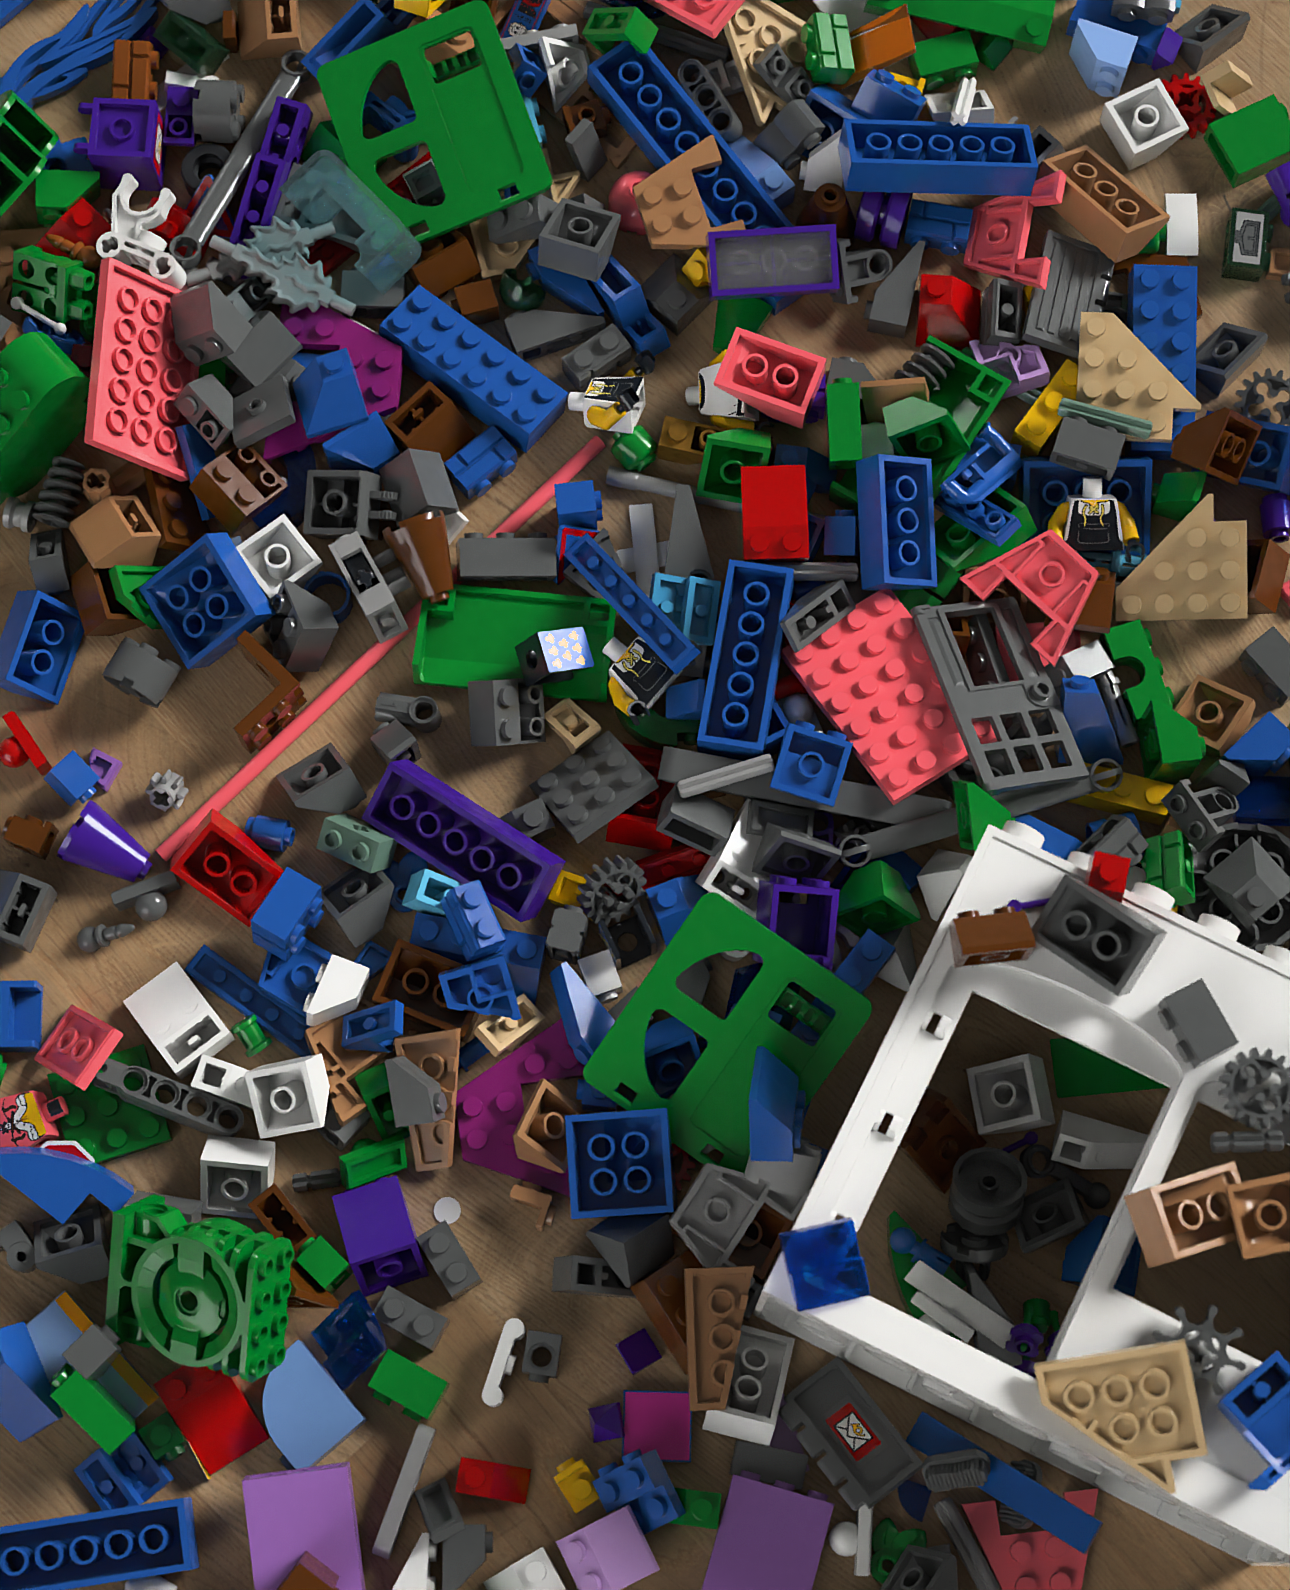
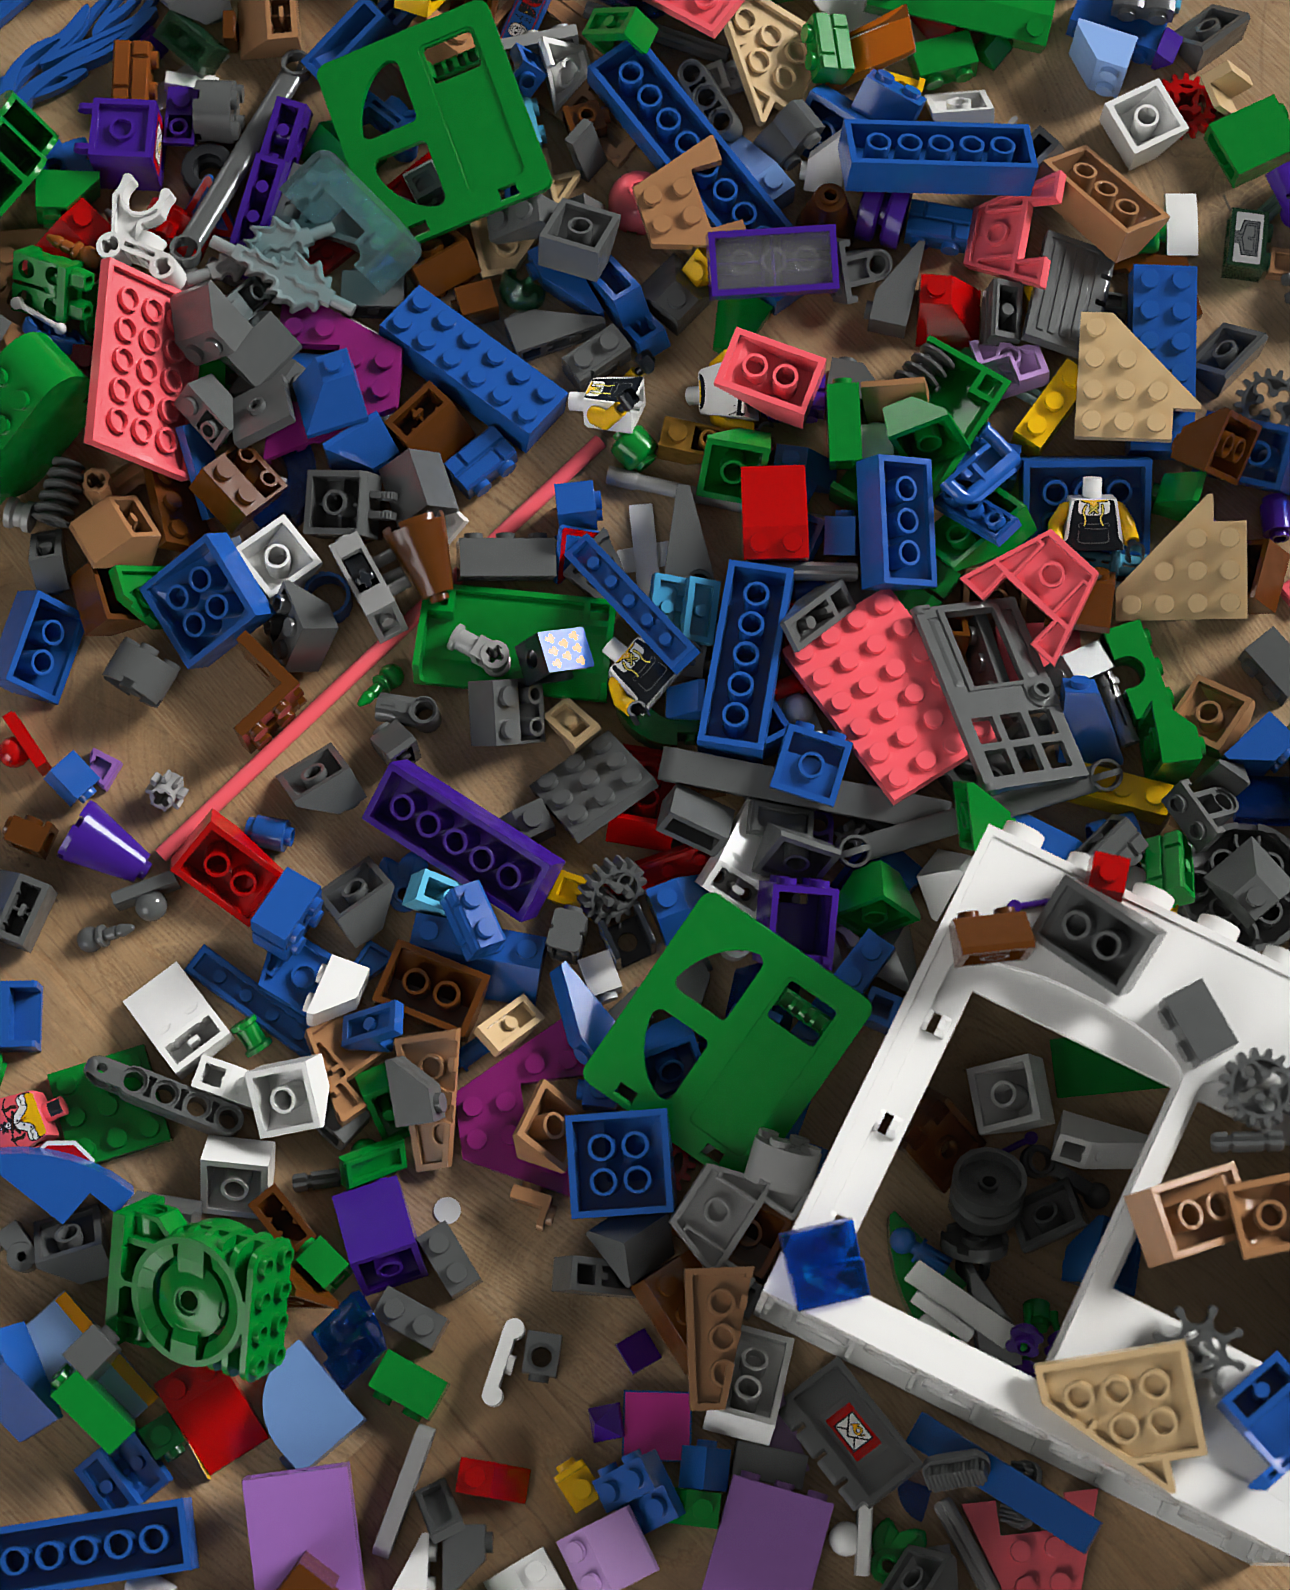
coral tile [34,1004,124,1091] -> none
sand green brick [316,813,398,873] -> none
blue slope [438,954,522,1020] -> none
light grey axle [677,754,775,798] -> none
blue slope [749,1046,806,1162] -> none
dark grey slope [752,43,815,104] -> none
white axle [950,76,977,126] -> none
dark grey brick [1049,416,1126,481] -> none
sand green axle [1057,398,1153,440] -> none
none -> green bar [357,664,404,707]
none -> light grey connector [447,623,511,677]
none -> blue brick [678,1439,731,1492]
none -> blue brick [863,985,903,1035]

